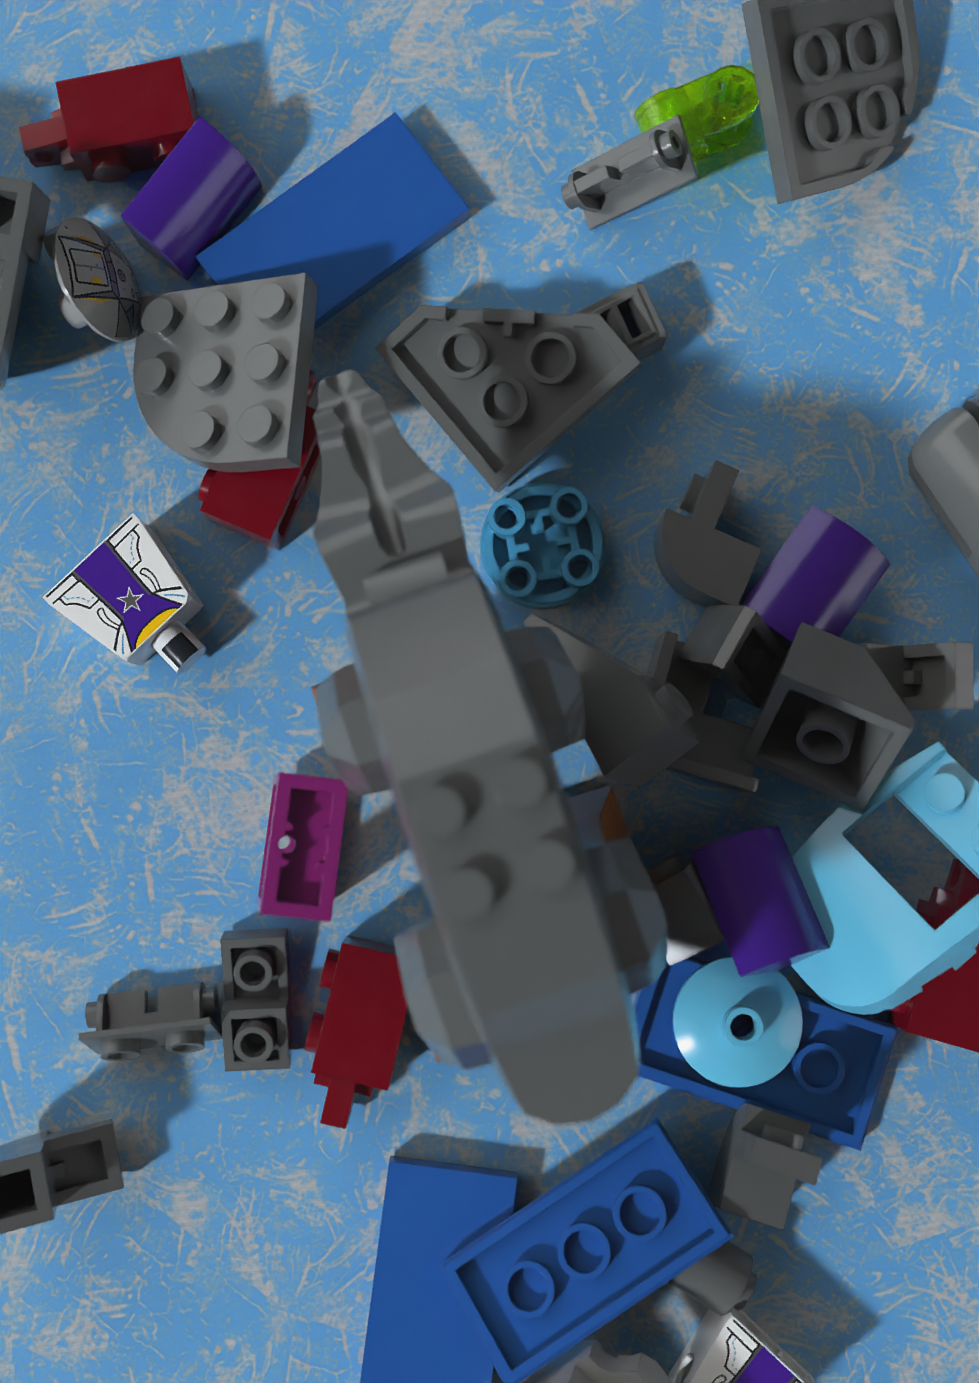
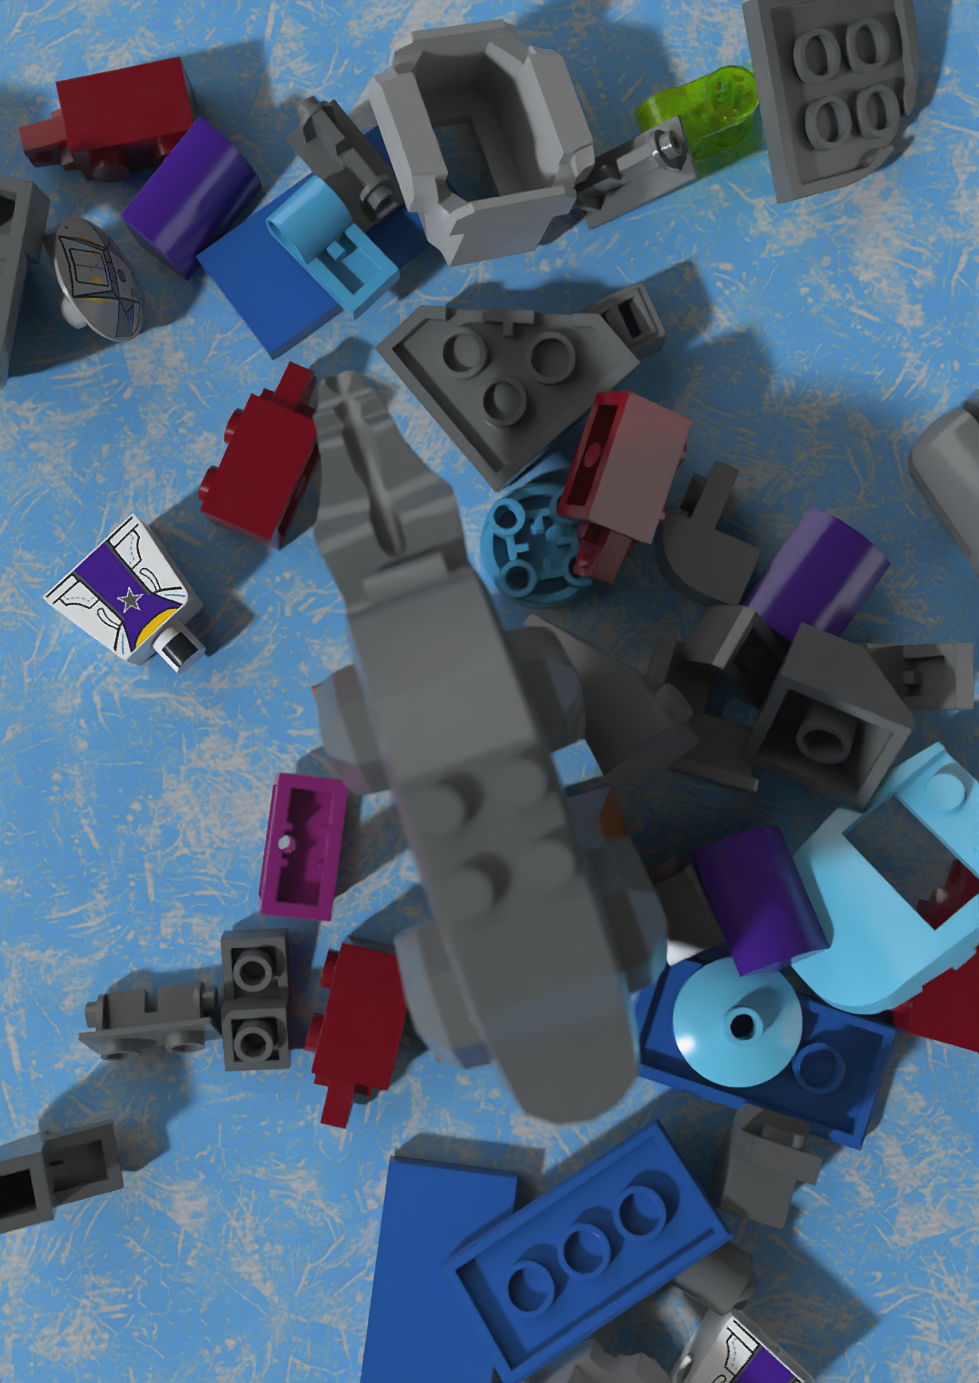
dark grey plate [133,273,318,472] -> none
none -> dark azure plate [265,175,401,321]
none -> dark grey hinge [285,96,405,233]
none -> light grey piece [368,19,595,267]
none -> hinge [556,392,693,584]

